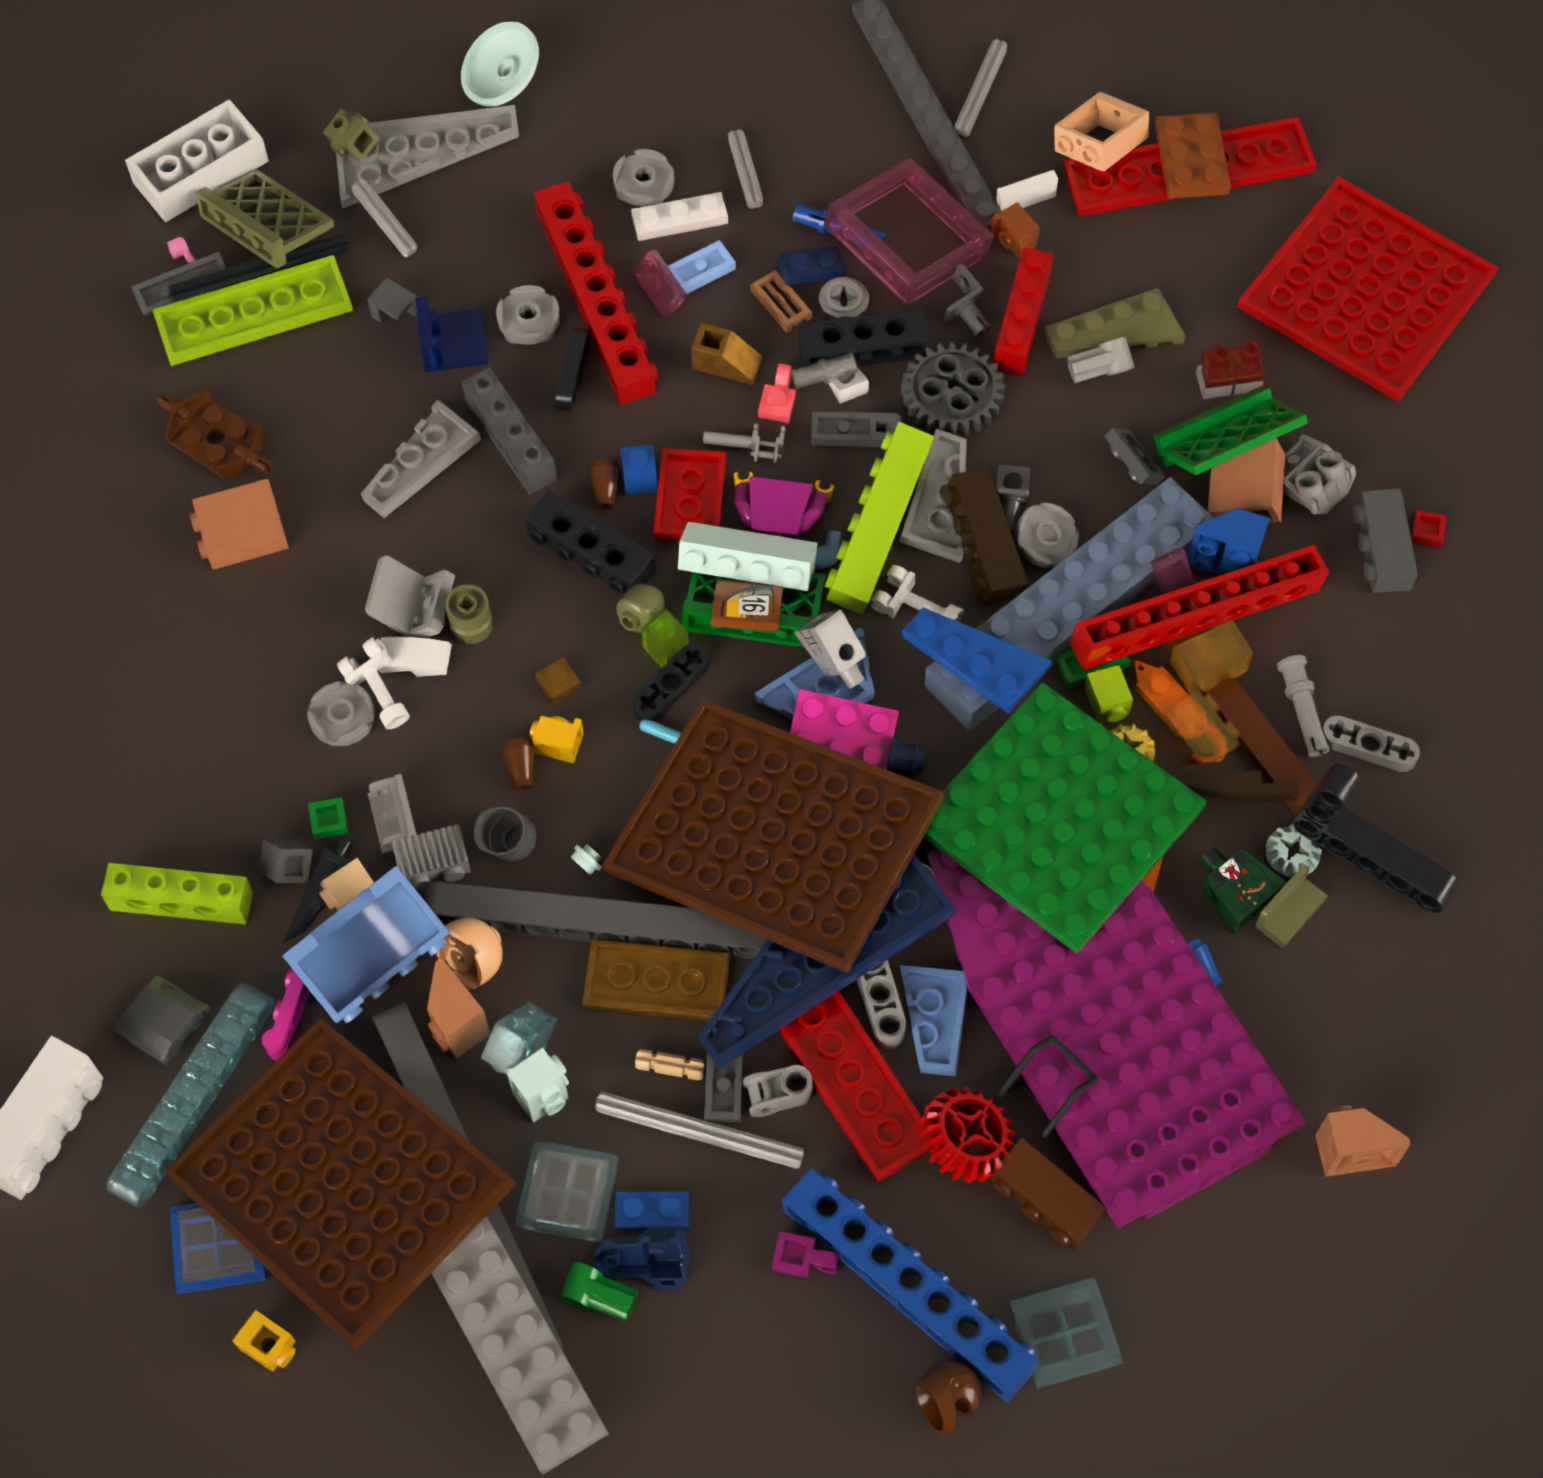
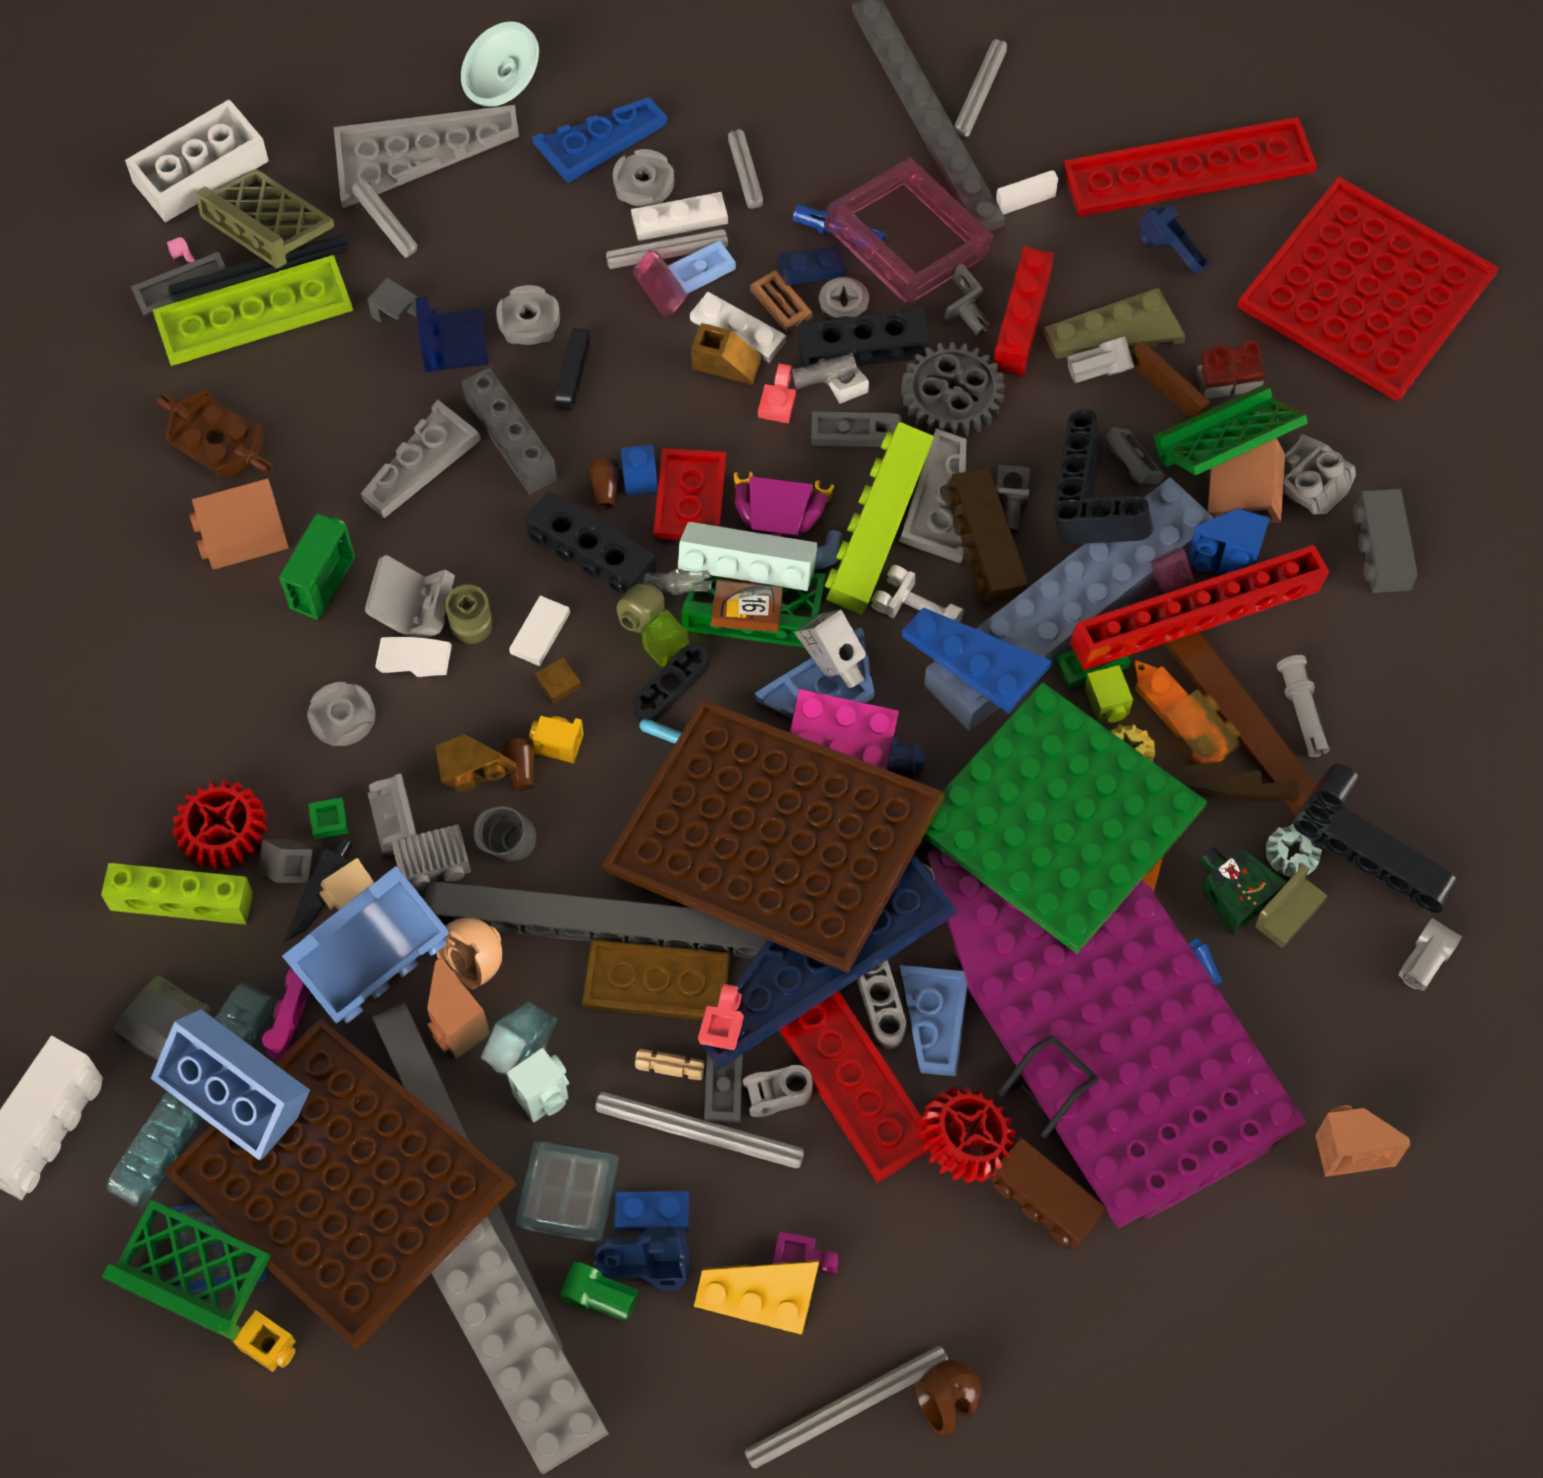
olive brick [323,109,380,162] -> none
white bar [337,637,410,729] -> none
red brick [534,181,659,405] -> none
light aqua plate [571,844,603,875] -> none
light grey piece [703,423,786,464] -> none
blue brick [782,1168,1038,1404] -> none
dark orange brick [990,202,1040,257] -> none
clear light blue piece [1009,1277,1123,1389] -> none
light grey tile [1014,503,1080,568] -> none
light nougat window [1055,92,1149,172] -> none
dark orange plate [1155,112,1231,199] -> none
clear yellow brick [1170,620,1253,694] -> none
light grey beam [1323,716,1420,772] -> none
red tile [1410,509,1447,549] -> none
none -> green fence [102,1200,271,1341]
none -> medium blue slope [151,1009,310,1160]
none -> red gear [173,779,267,871]
none -> green window [279,514,356,621]
none -> pearl gold slope [436,734,517,792]
none -> white tile [509,595,570,666]
none -> blue wing [532,97,667,183]
none -> light grey axle [606,229,728,269]
none -> clear pin [644,569,712,595]
none -> white plate [690,292,786,364]
none -> yellow wing [694,1260,820,1335]
none -> coral plate [698,984,744,1050]
none -> light grey axle [745,1346,948,1468]
none -> black beam [1053,409,1154,544]
none -> reddish brown tile [1132,341,1210,418]
none -> dark blue piece [1137,205,1210,275]
none -> light grey piece [1398,918,1463,991]

